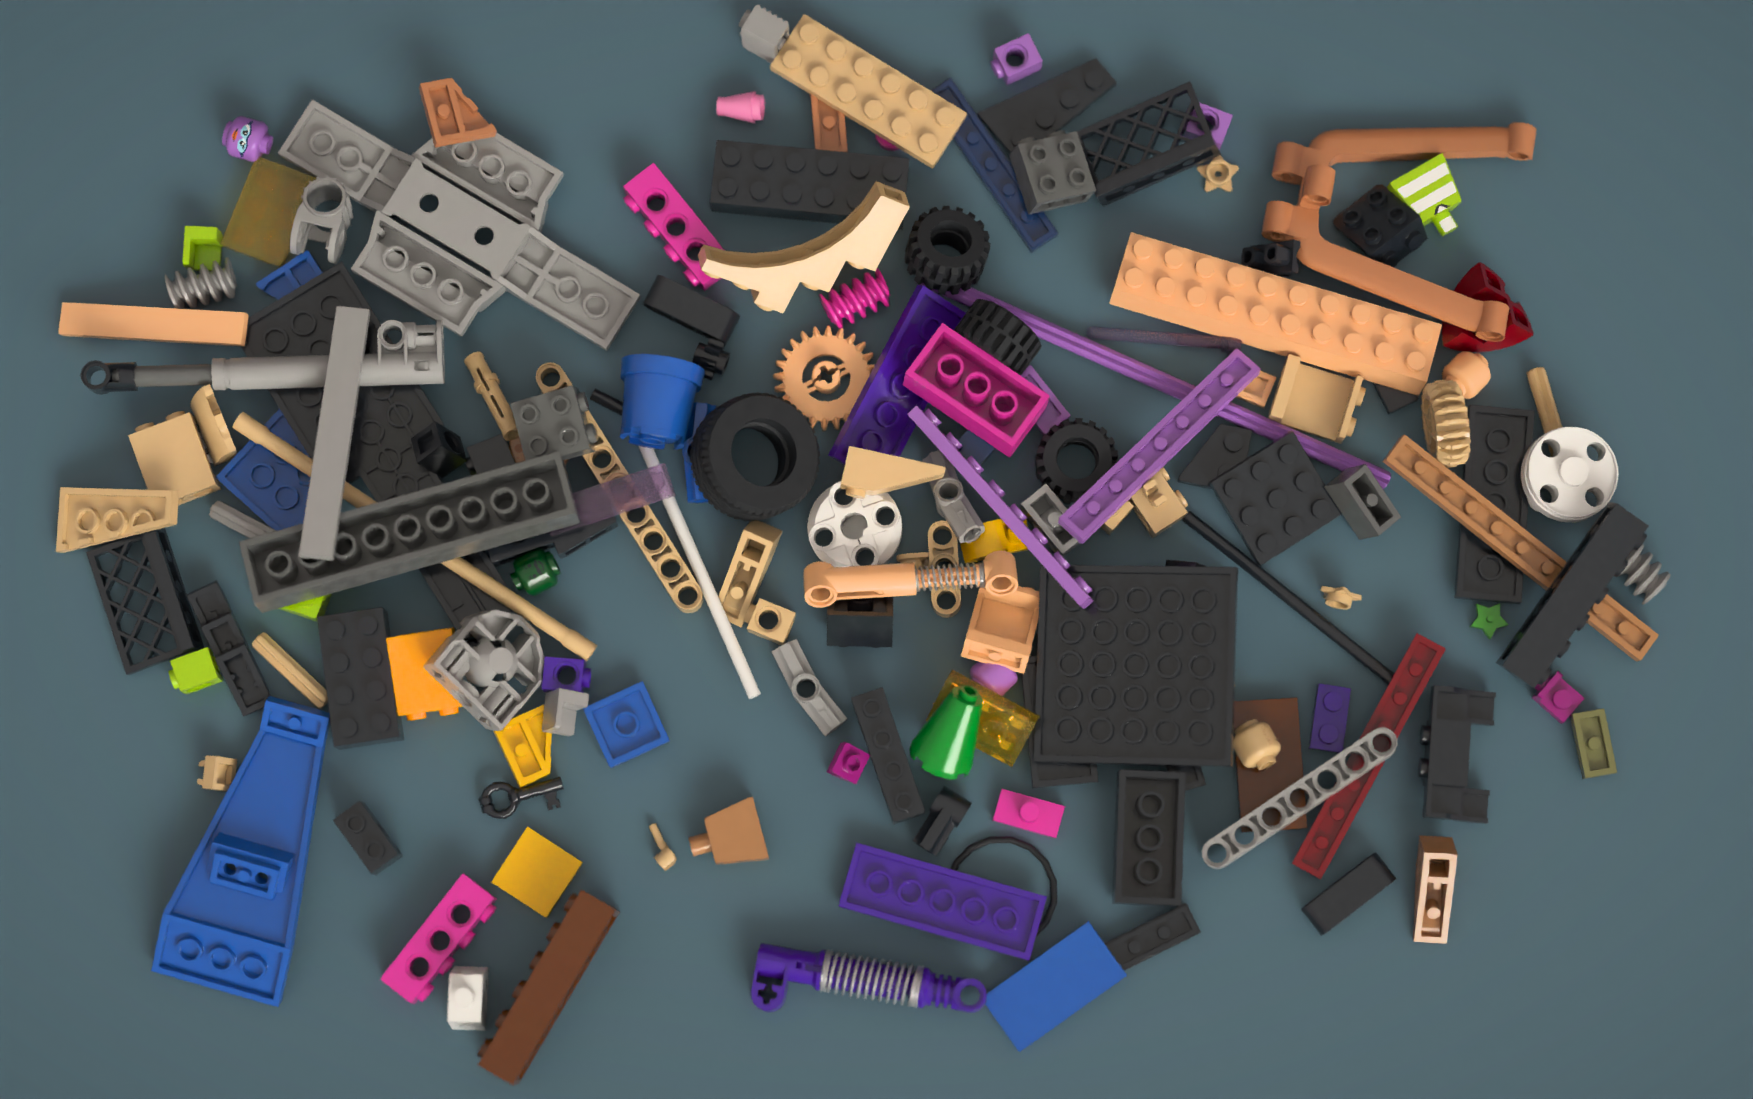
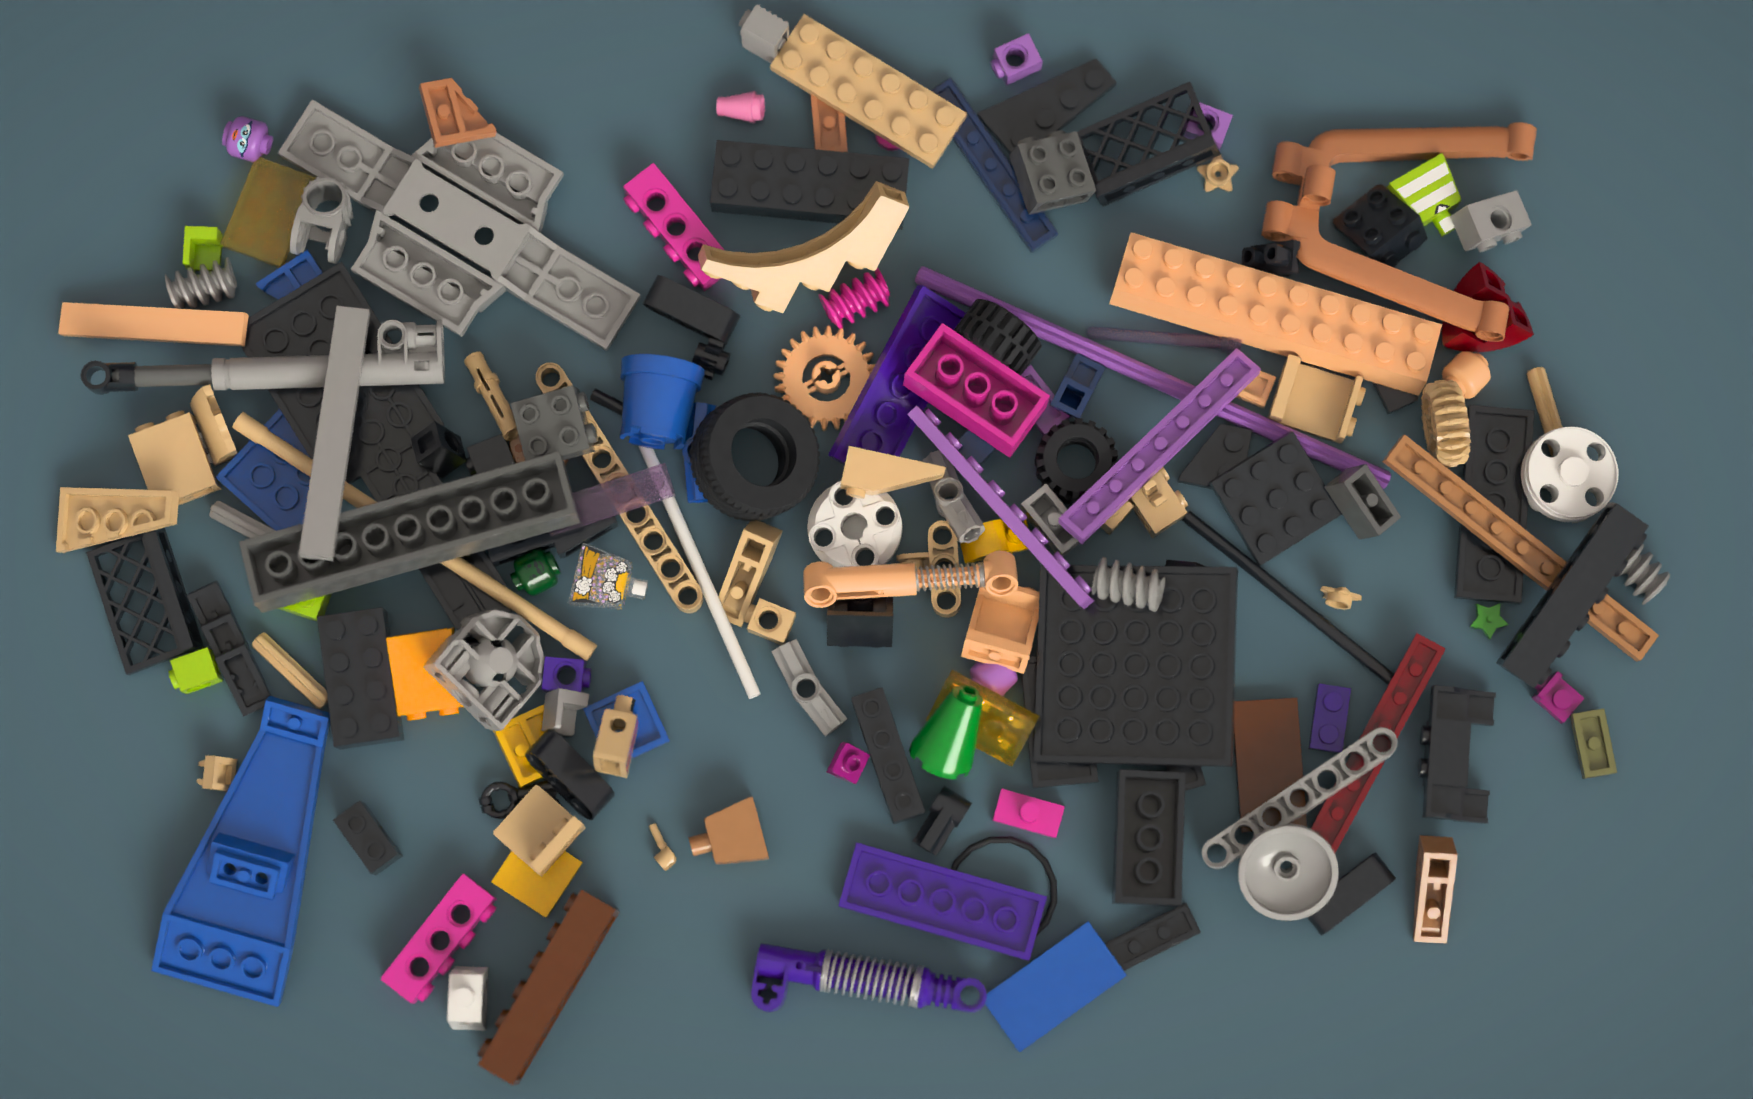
black tyre [904,206,991,295] -> none
tan head [1233,719,1281,771] -> none
none -> tan bracket [493,785,586,877]
none -> black beam [525,729,615,820]
none -> torso [568,543,649,610]
none -> tan torso [593,695,638,778]
none -> dark blue slope [1050,353,1106,418]
none -> light grey piece [1092,557,1165,612]
none -> light grey dish [1238,824,1339,921]
none -> light grey brick [1450,190,1532,252]

